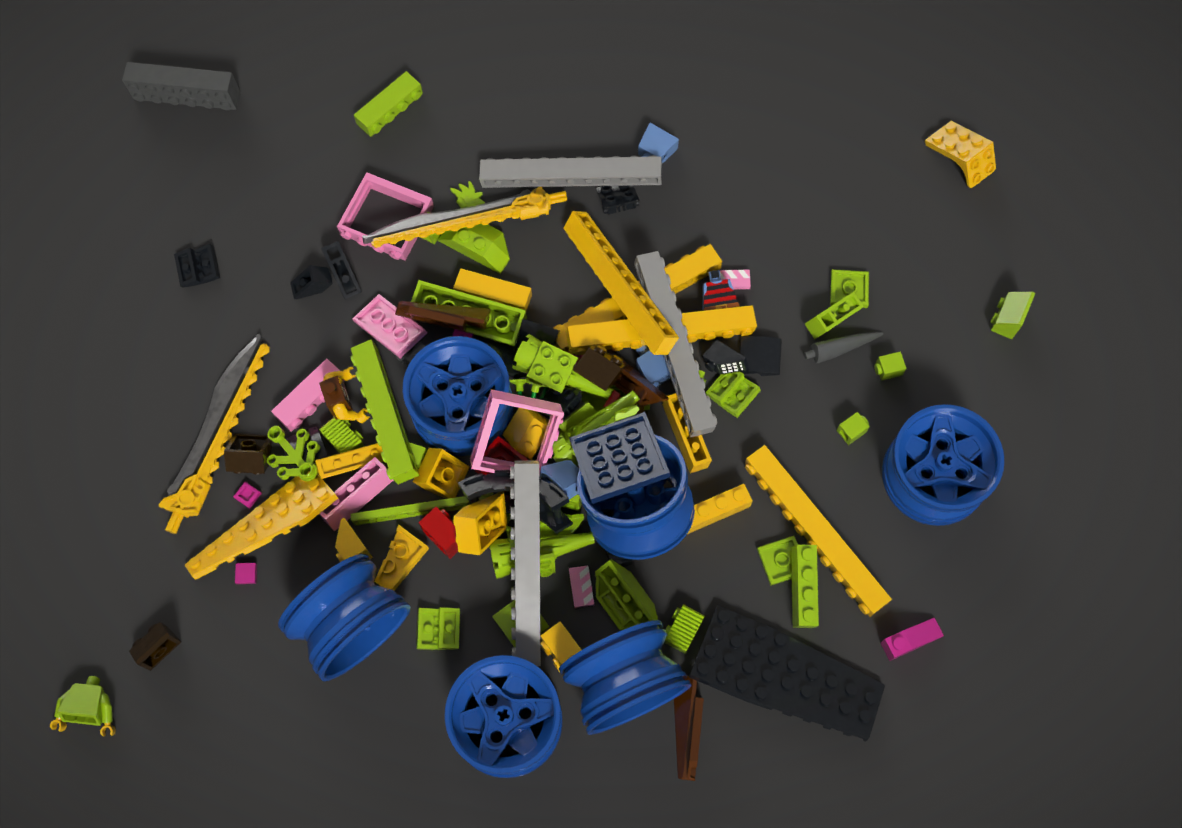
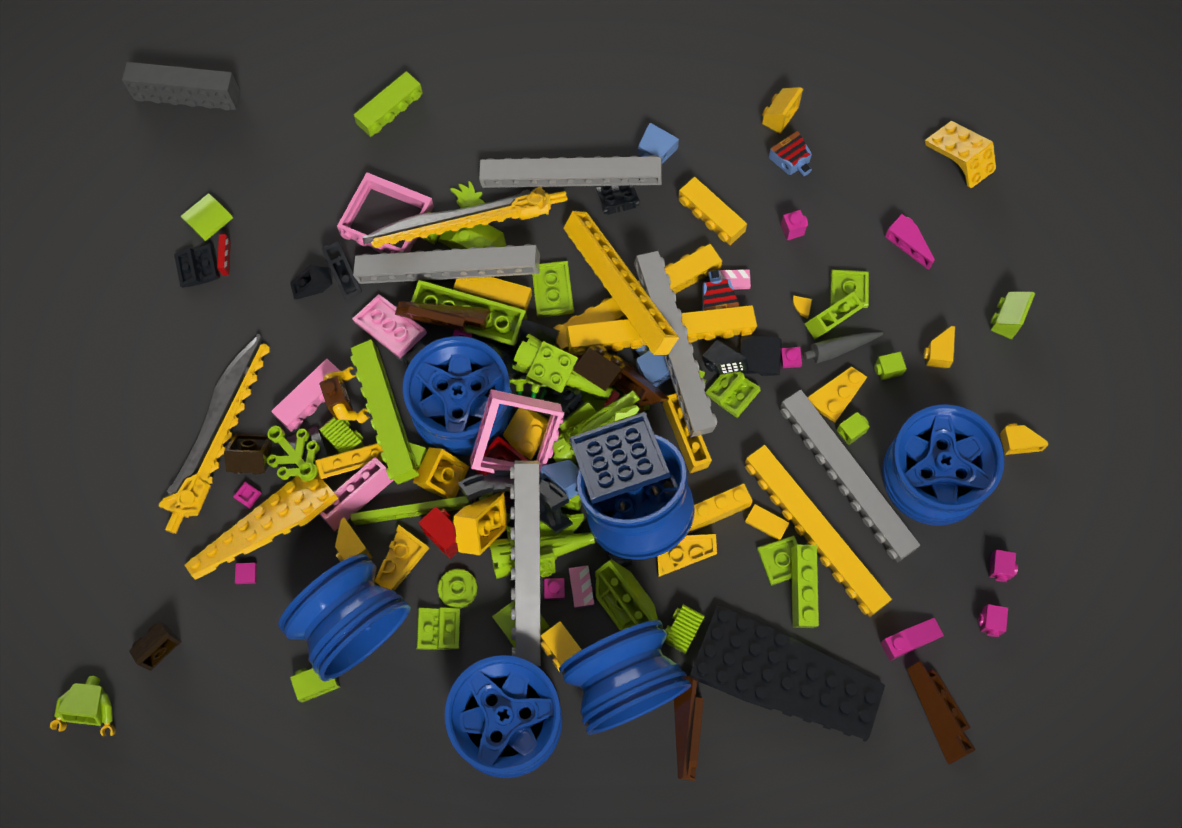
none -> lime slope [181,193,233,241]
none -> red tile [217,234,231,276]
none -> lime brick [290,668,340,703]
none -> light grey brick [353,244,540,284]
none -> lime tile [438,568,478,609]
none -> lime tile [532,261,574,318]
none -> dark pink plate [544,578,565,600]
none -> yellow wing [657,534,717,577]
none -> yellow brick [678,177,747,245]
none -> yellow tile [745,504,789,540]
none -> yellow slope [762,87,803,134]
none -> torso [768,131,812,176]
none -> light grey brick [780,390,920,563]
none -> dark pink brick [781,210,808,241]
none -> dark pink plate [781,347,802,368]
none -> yellow tile [792,296,812,318]
none -> yellow wing [807,367,867,423]
none -> dark pink slope [885,214,935,270]
none -> reddish brown wedge [907,661,976,764]
none -> yellow slope [924,326,955,368]
none -> dark pink brick [978,604,1008,637]
none -> dark pink brick [989,550,1018,582]
none -> yellow slope [1000,424,1048,455]

